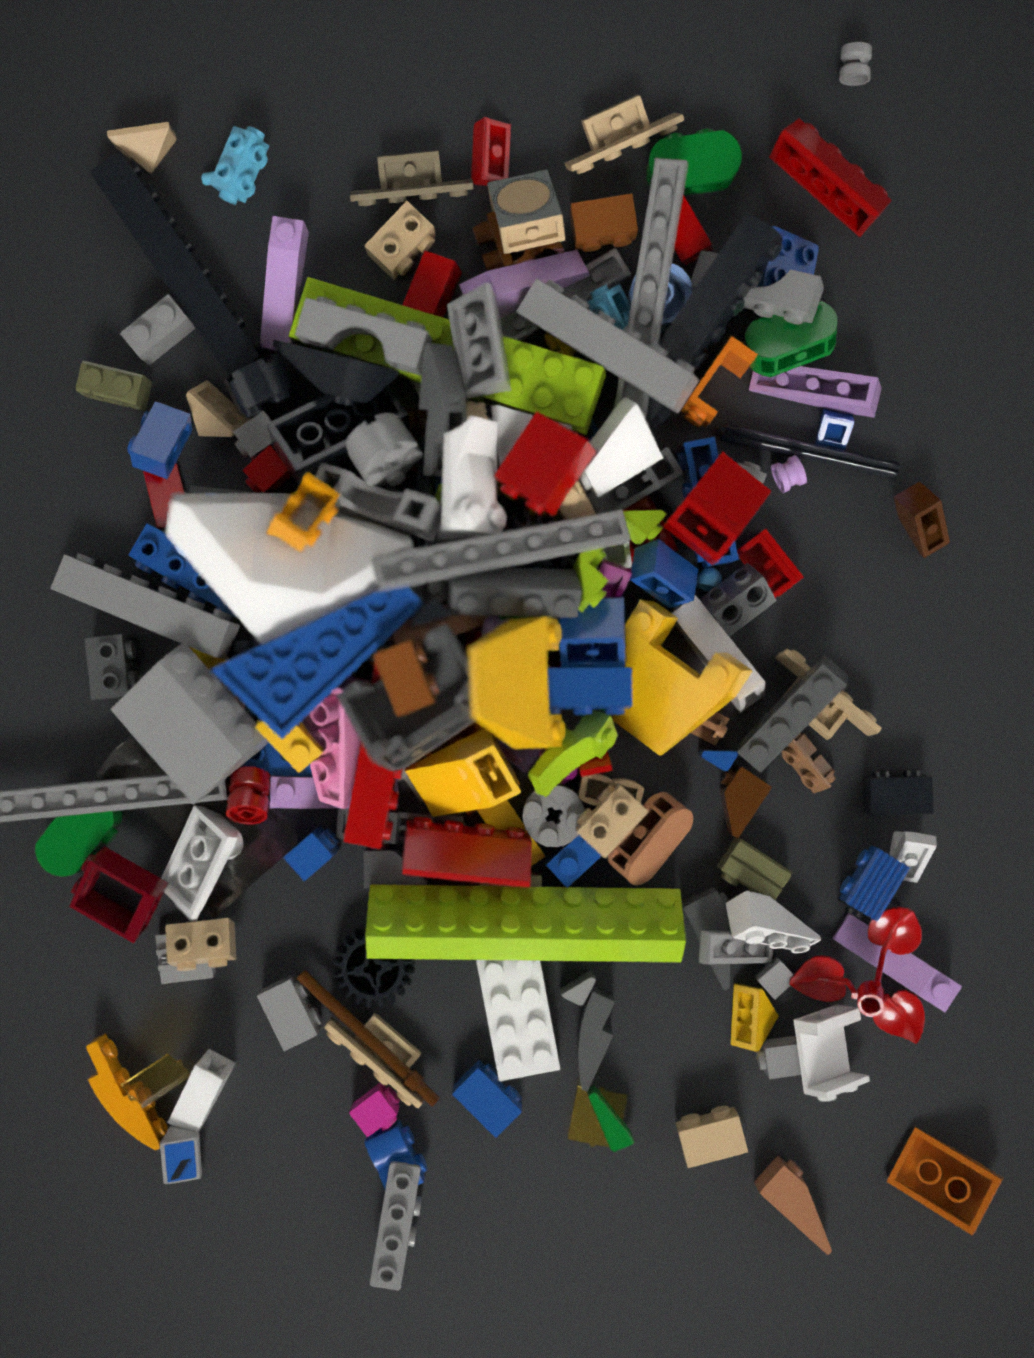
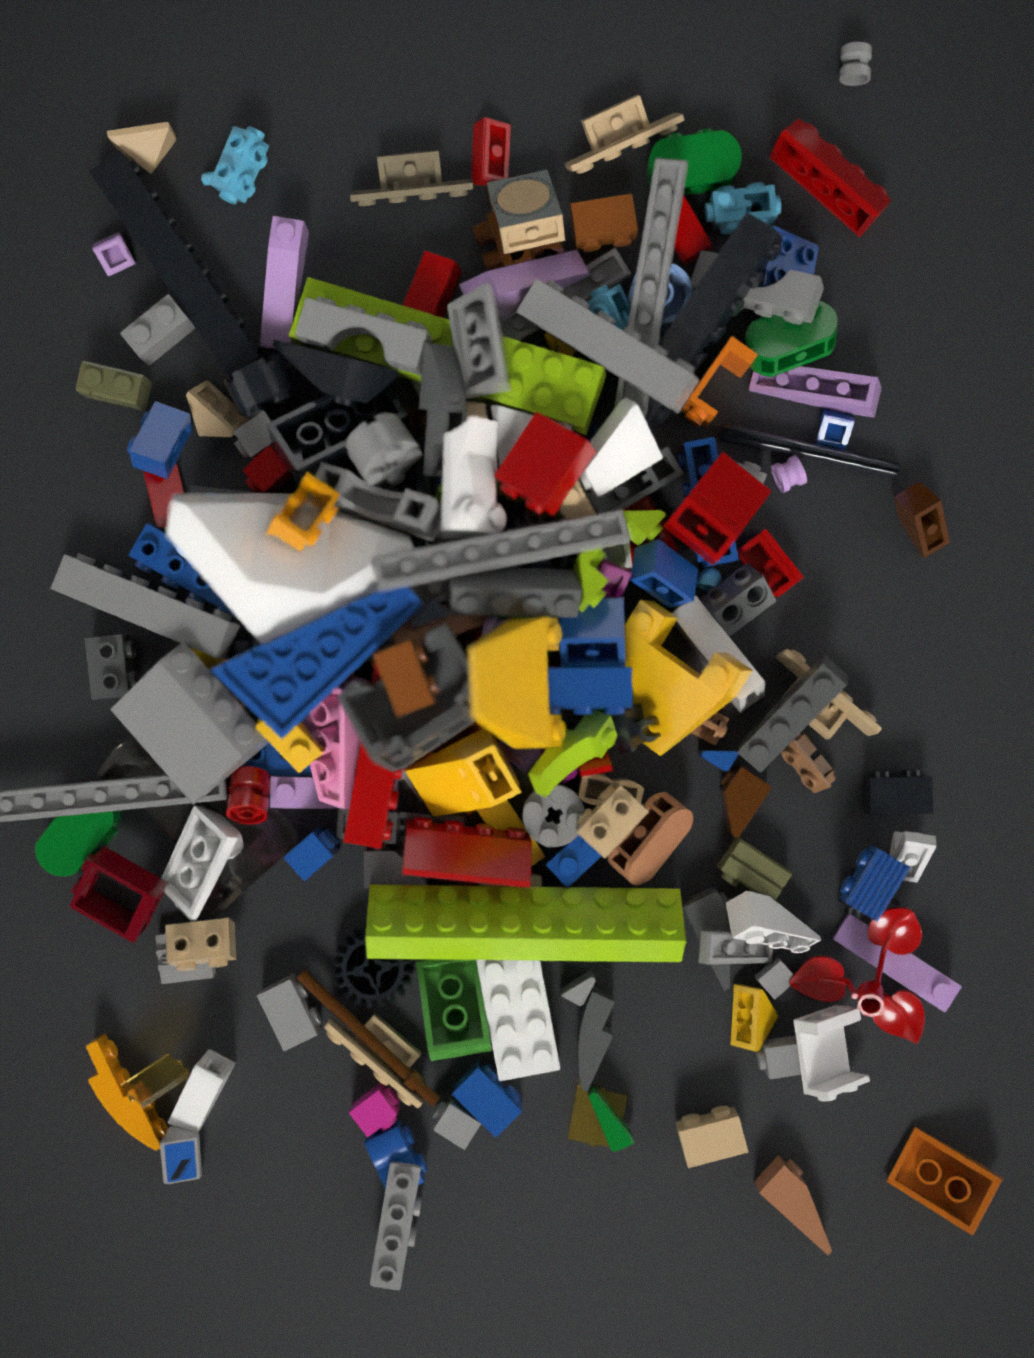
tan brick [364,201,436,280] -> none
none -> lavender slope [92,231,136,277]
none -> bright green slope [416,959,492,1061]
none -> light grey brick [432,1095,481,1150]
none -> black brick [602,704,661,753]
none -> medium azure brick [704,182,781,235]

